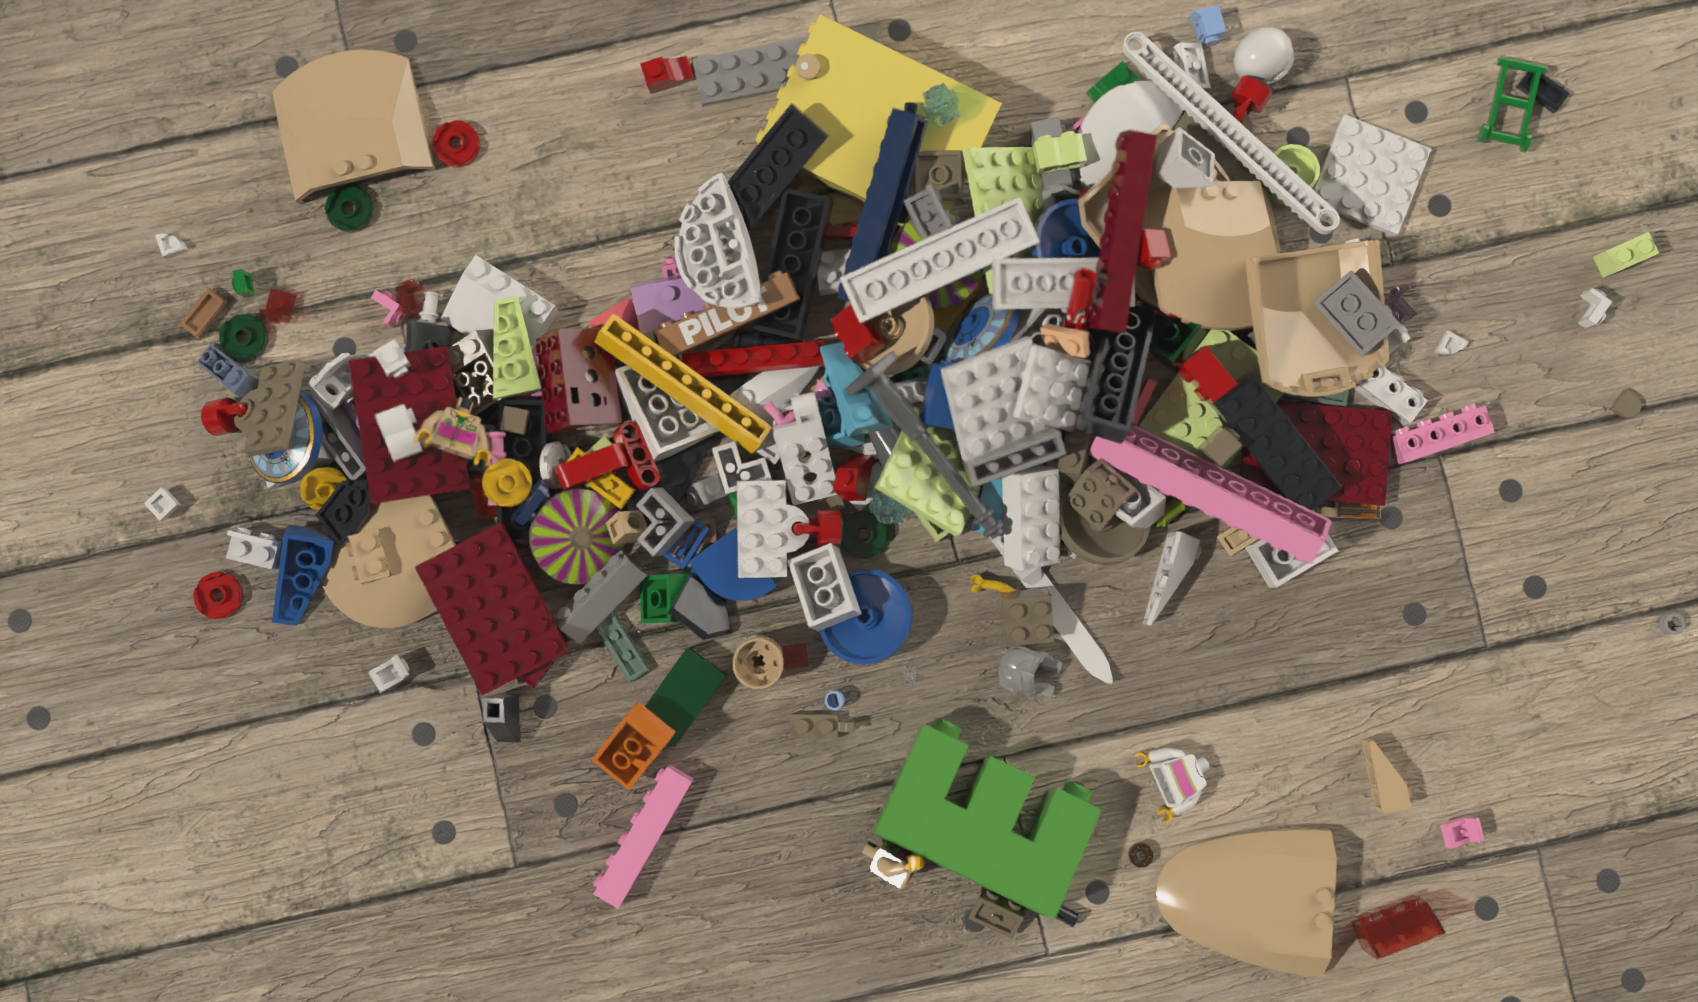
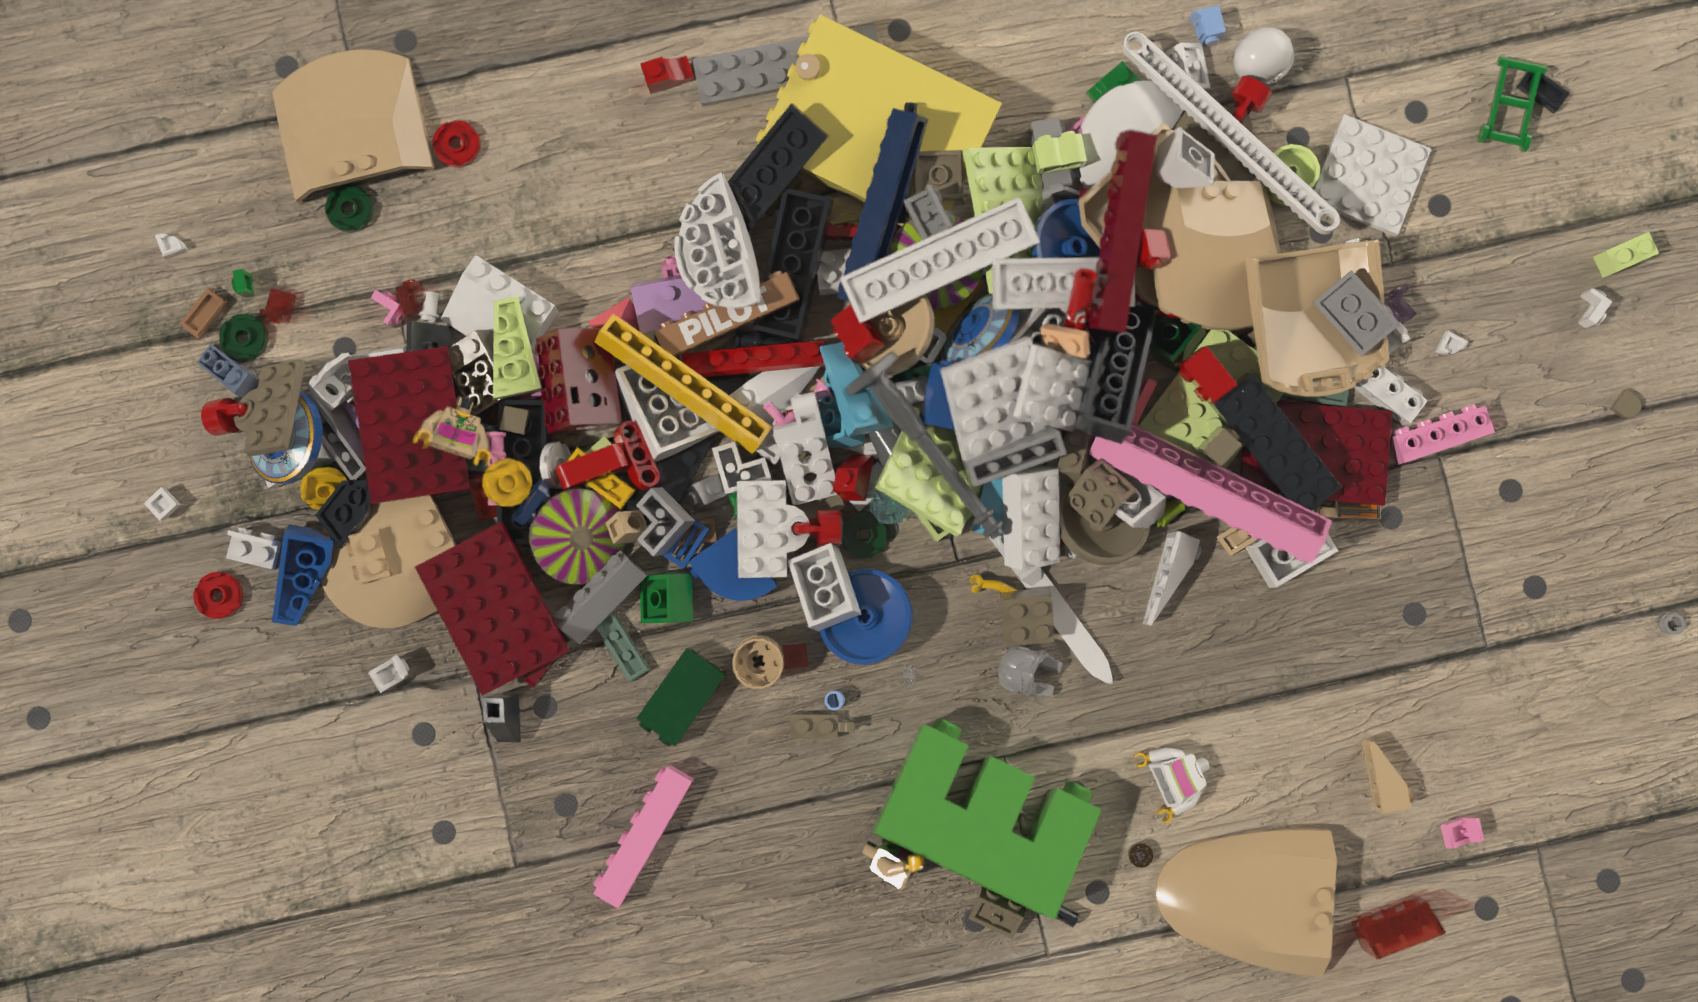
white bracket [373,339,411,378] -> none
white brick [375,405,425,462] -> none
orange brick [591,702,675,790] -> none
tile [668,573,733,640] -> none
clear light blue brick [922,83,961,127] -> none

